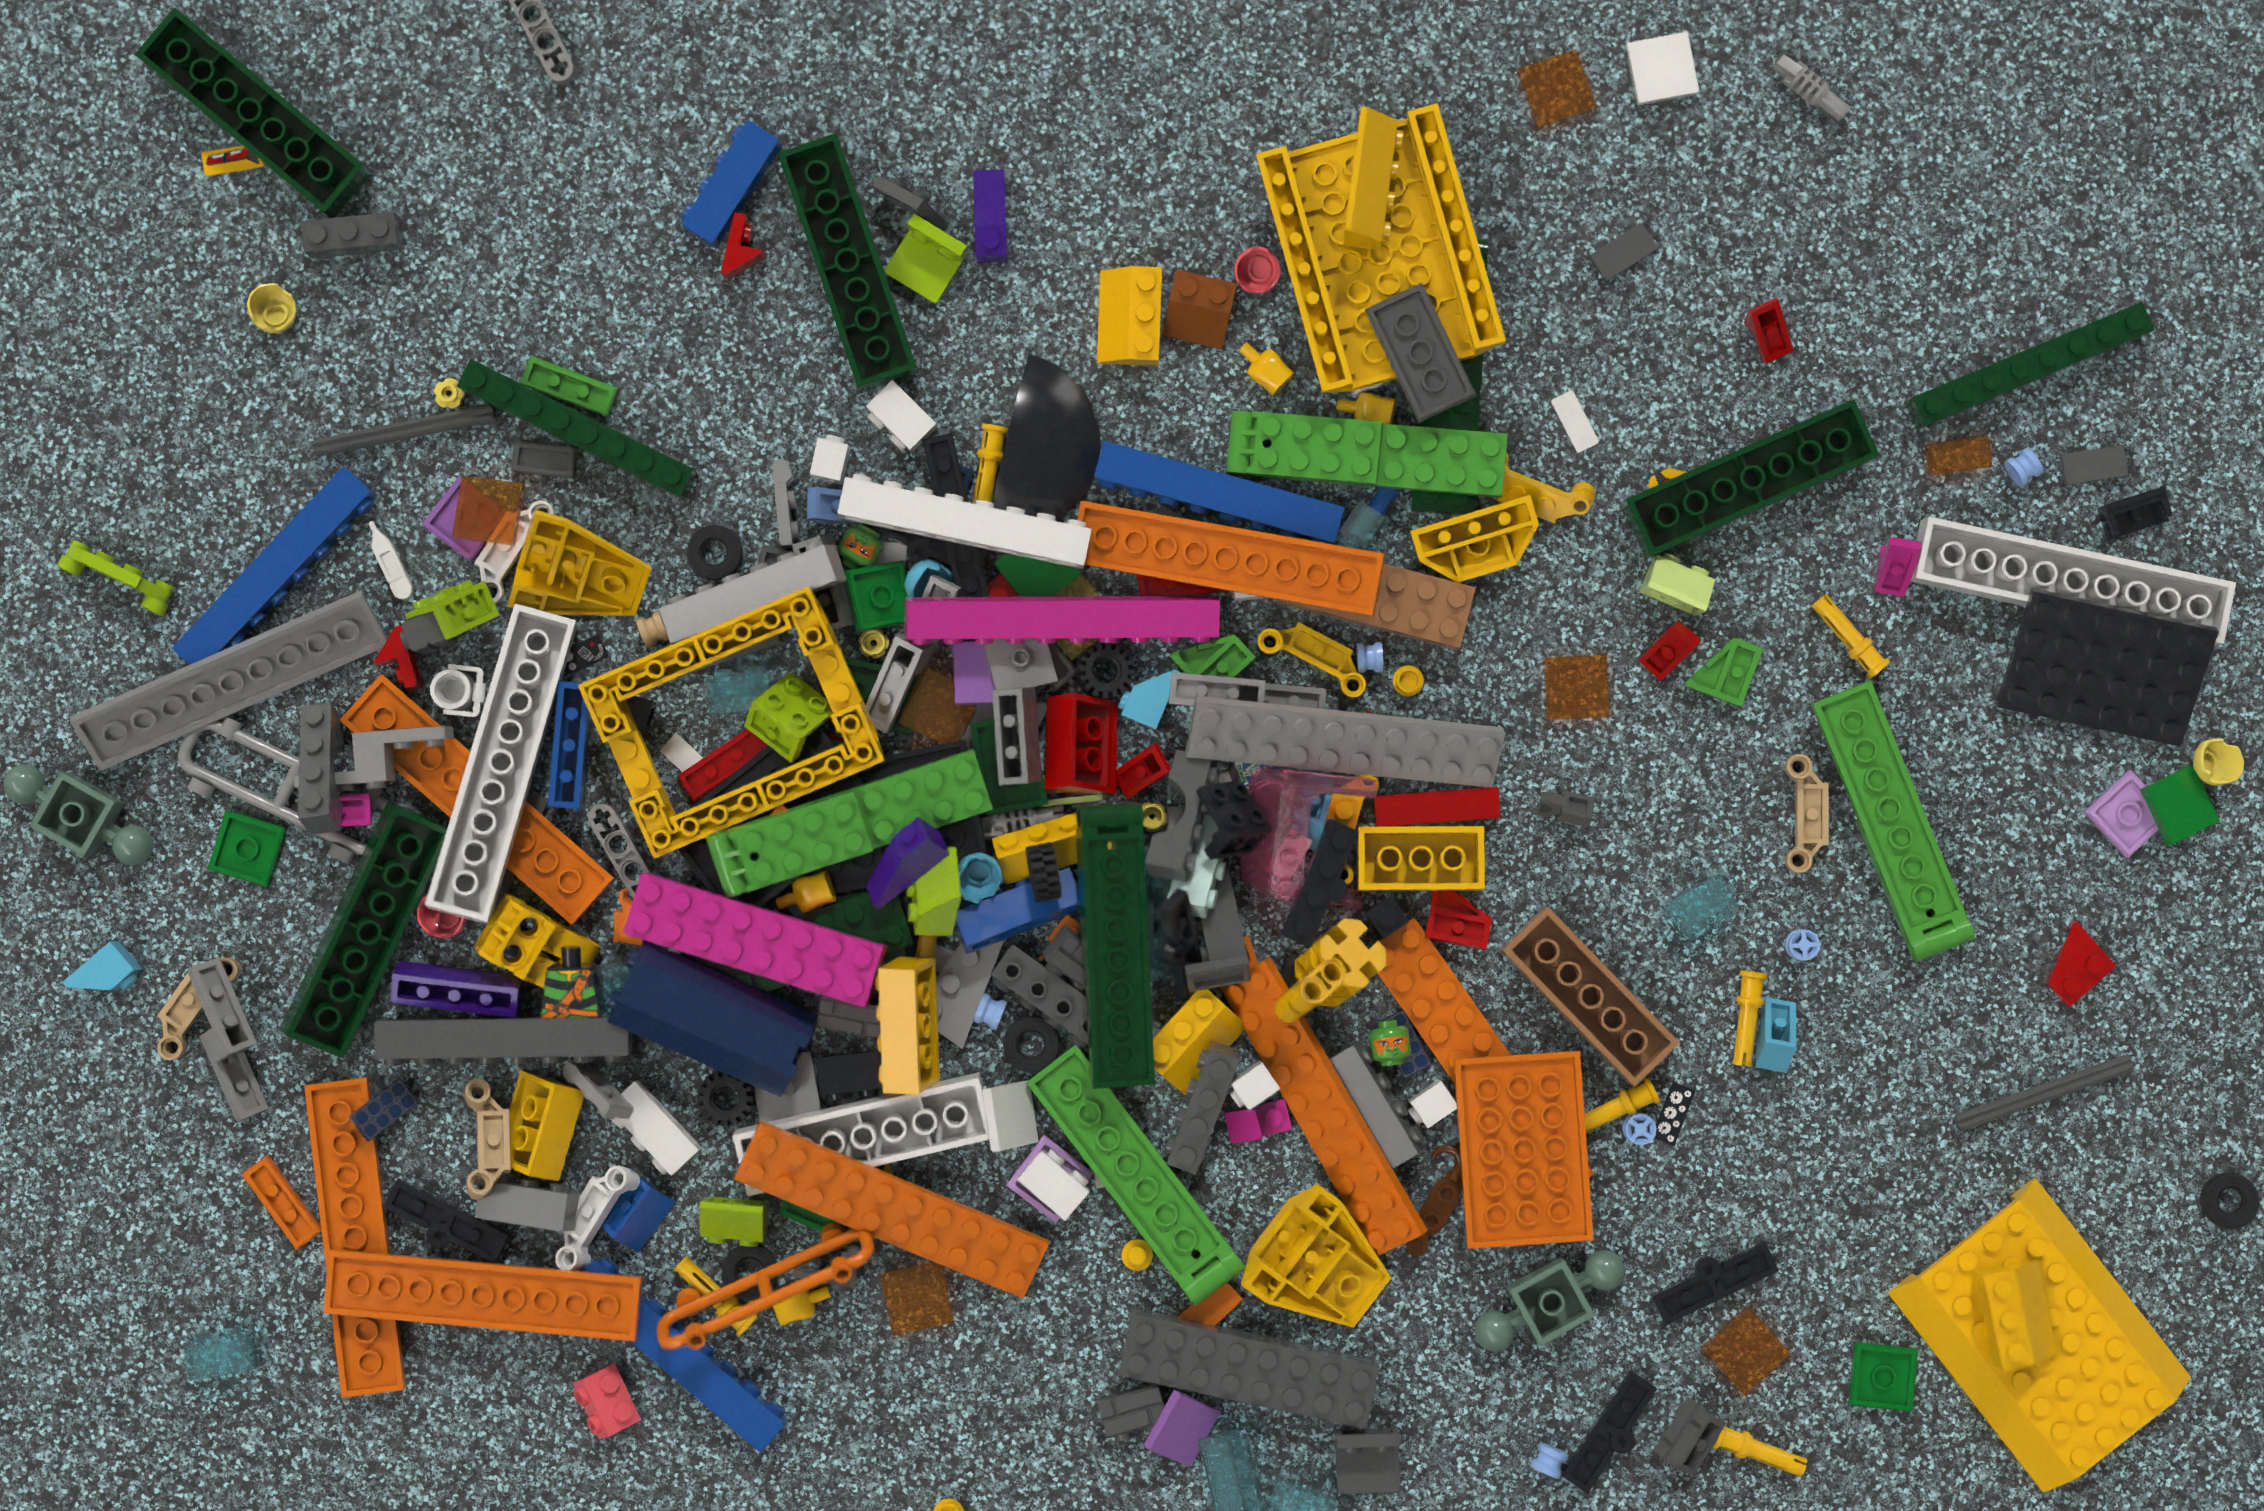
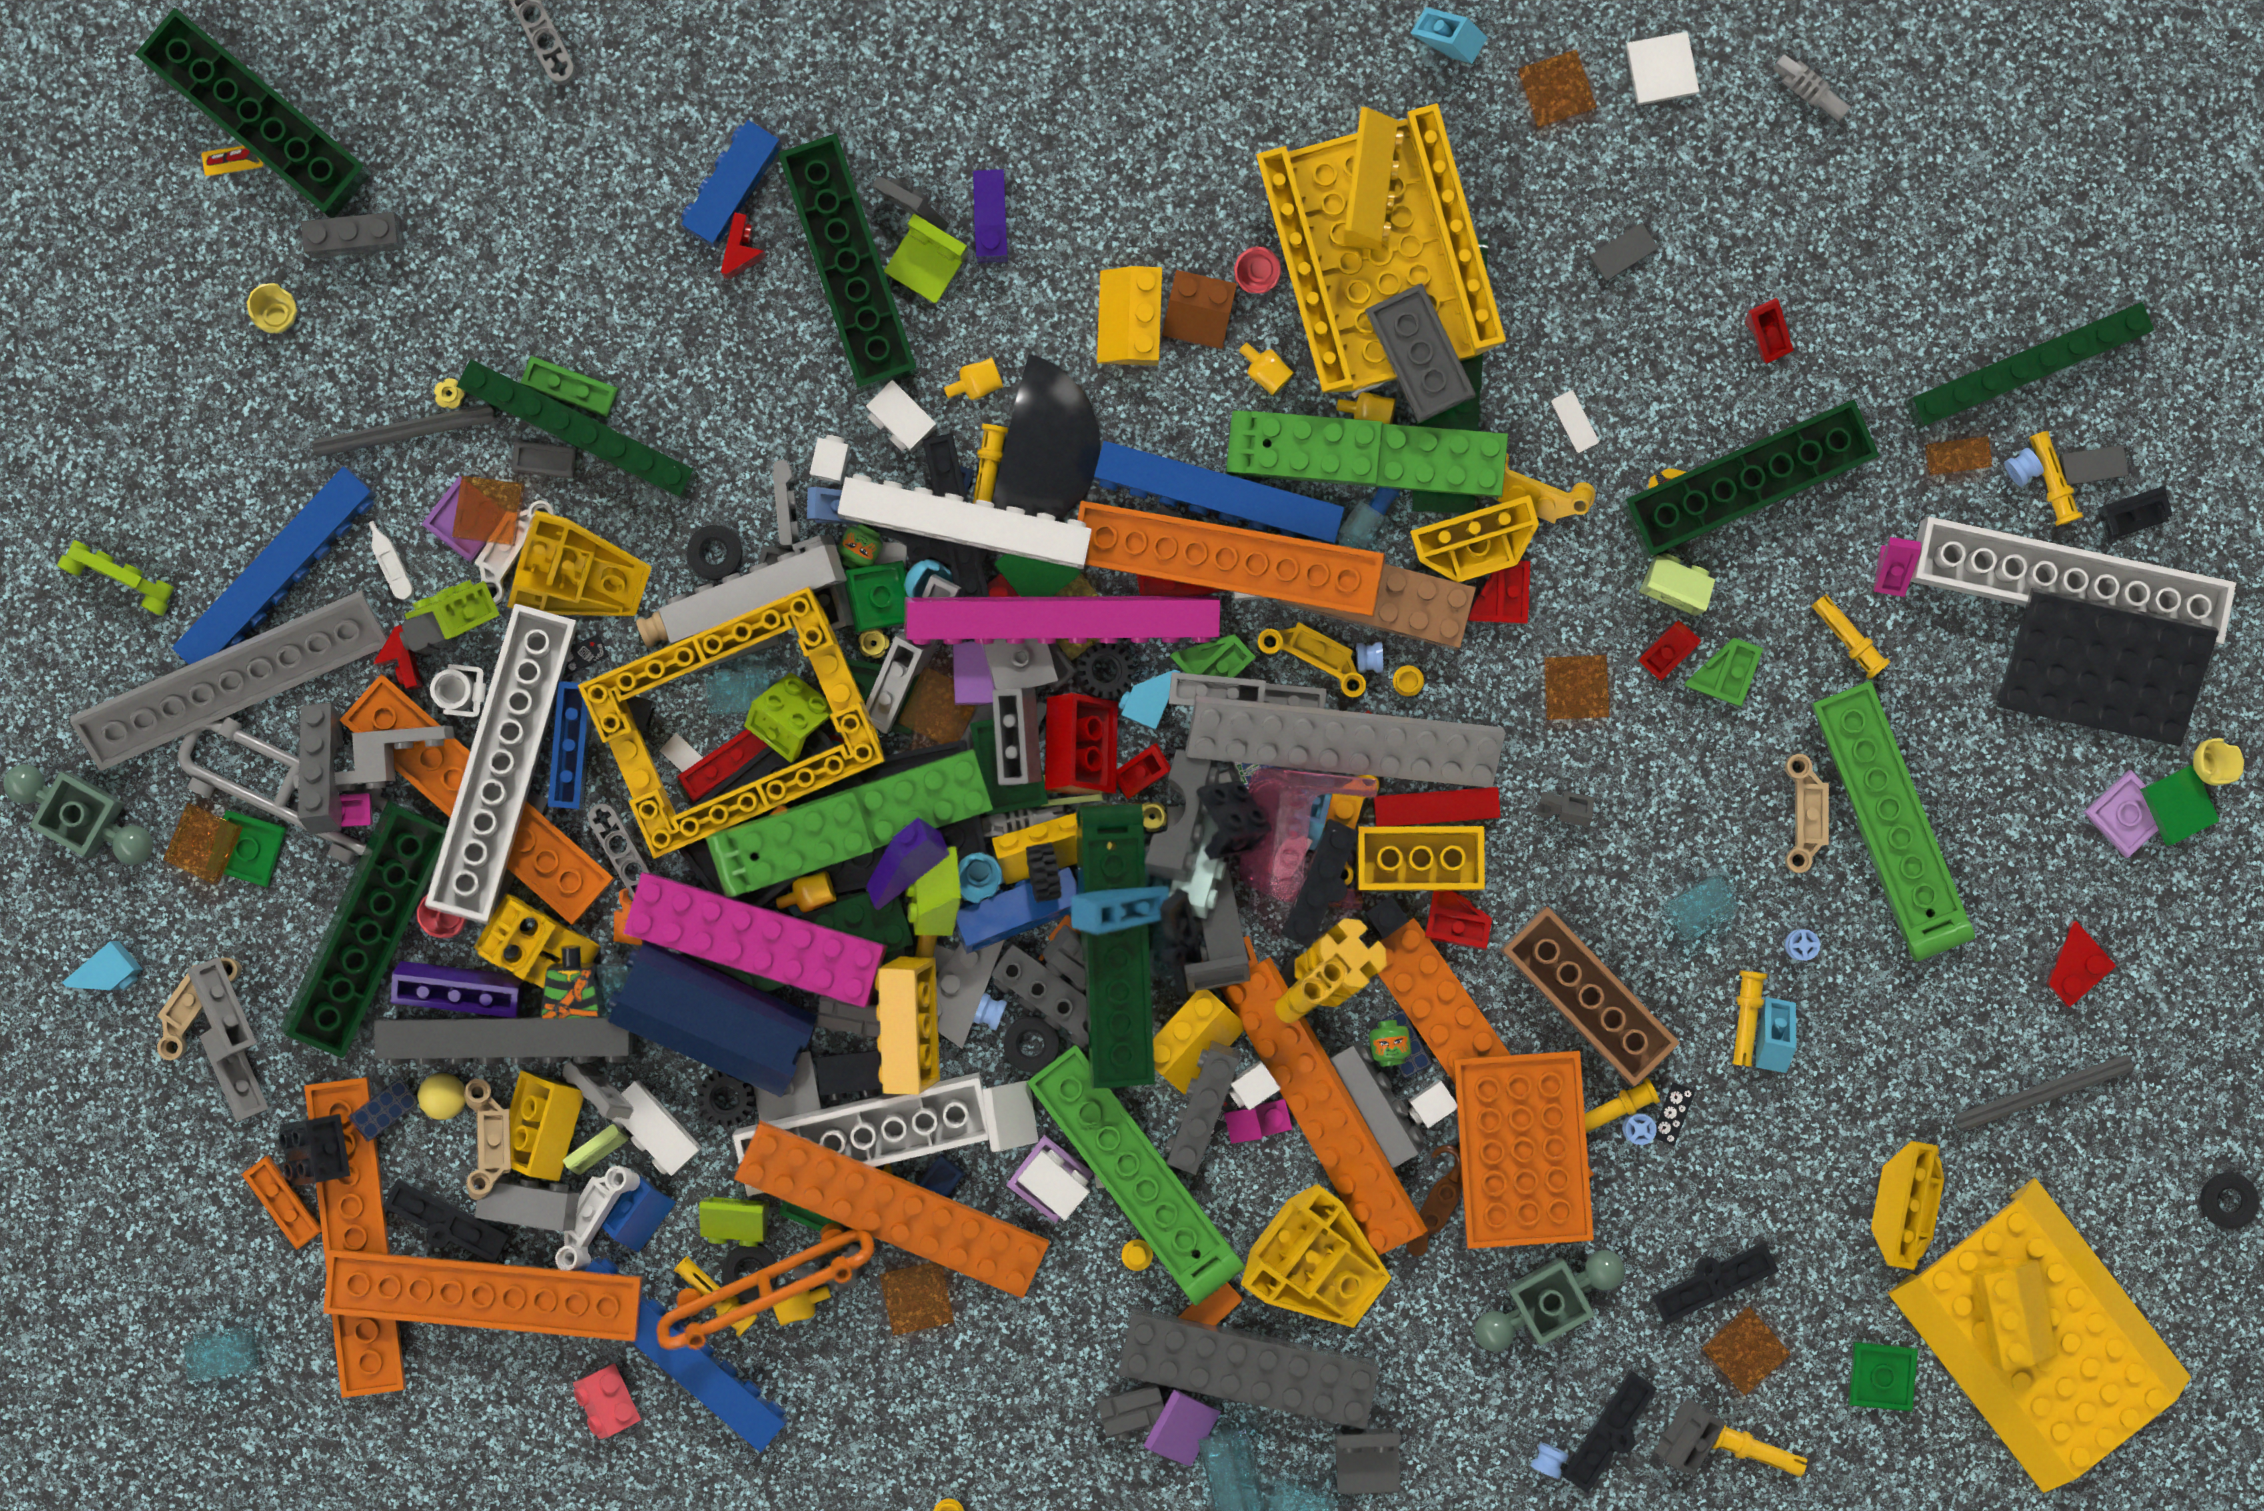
none -> clear orange tile [163,803,243,885]
none -> black bracket [279,1114,351,1186]
none -> light yellow hair [417,1073,466,1120]
none -> yellowish green tile [562,1123,629,1175]
none -> dark blue tile [917,1153,966,1197]
none -> yellow piece [944,357,1004,401]
none -> dark azure slope [1071,886,1169,934]
none -> medium azure slope [1411,7,1488,64]
none -> red wing [1467,561,1531,624]
none -> yellow wedge [1871,1141,1944,1270]
none -> yellow pin [2029,431,2083,527]

